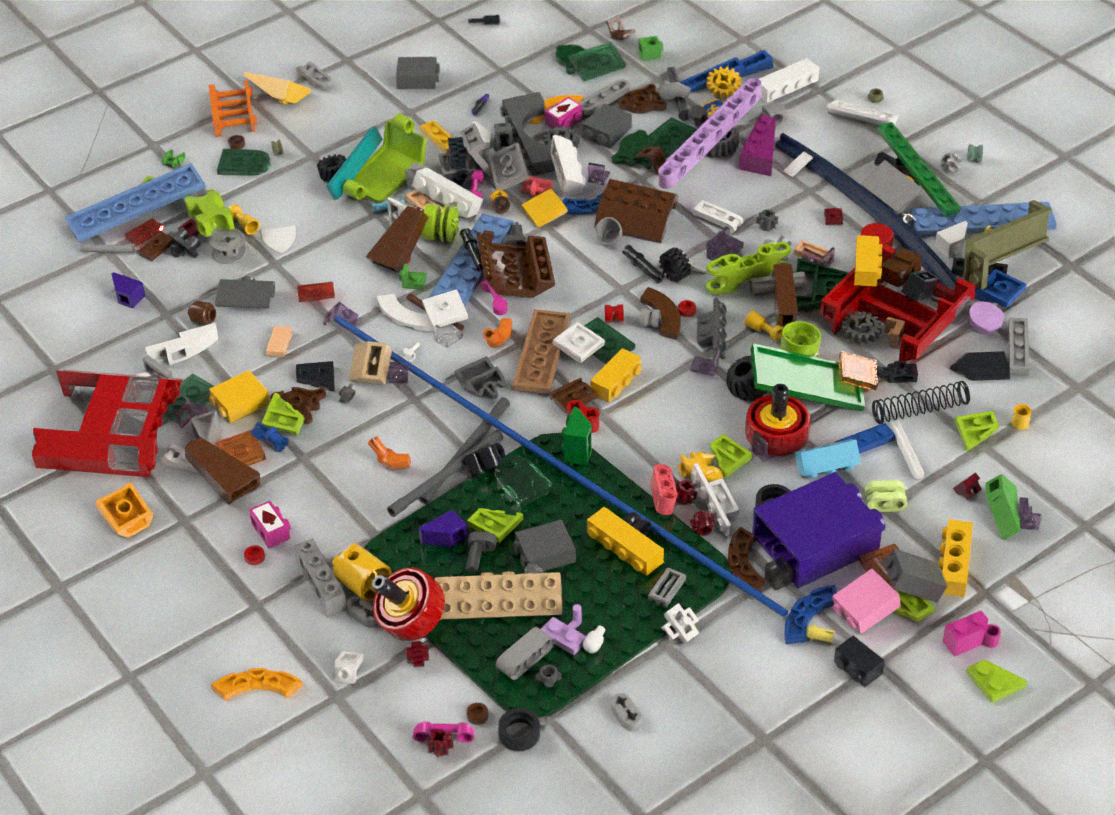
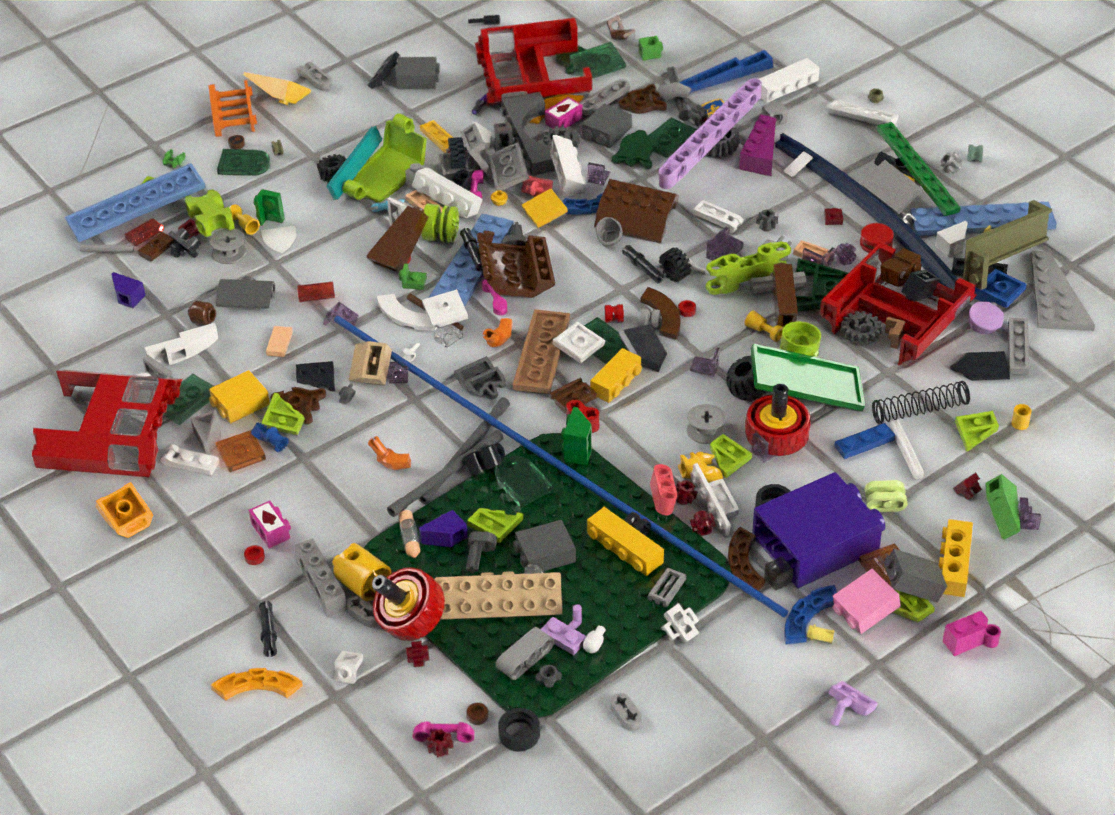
bracket [174,400,208,428] -> none
reddish brown slope [185,437,260,505] -> none
reddish brown tile [492,196,510,214] -> none
reddish brown bracket [636,146,666,175] -> none
dark grey bracket [697,298,727,359] -> none
yellow gear [707,67,742,99] -> none
medium azure brick [795,439,861,479] -> none
black brick [834,635,885,687] -> none
clear orange tile [839,351,878,390] -> none
yellow brick [854,235,882,286] -> none
black piece [876,361,918,383] -> none
lime wing [966,659,1027,703] -> none
none -> green bracket [253,189,285,226]
none -> black pin [259,601,277,657]
none -> black plate [368,51,400,89]
none -> piece [398,510,420,558]
none -> red piece [475,18,592,105]
none -> black tile [618,325,667,372]
none -> light grey piece [687,404,726,444]
none -> lavender plate [828,681,878,726]
none -> clear purple gear [834,242,857,265]
none -> light grey wing [1031,251,1095,331]

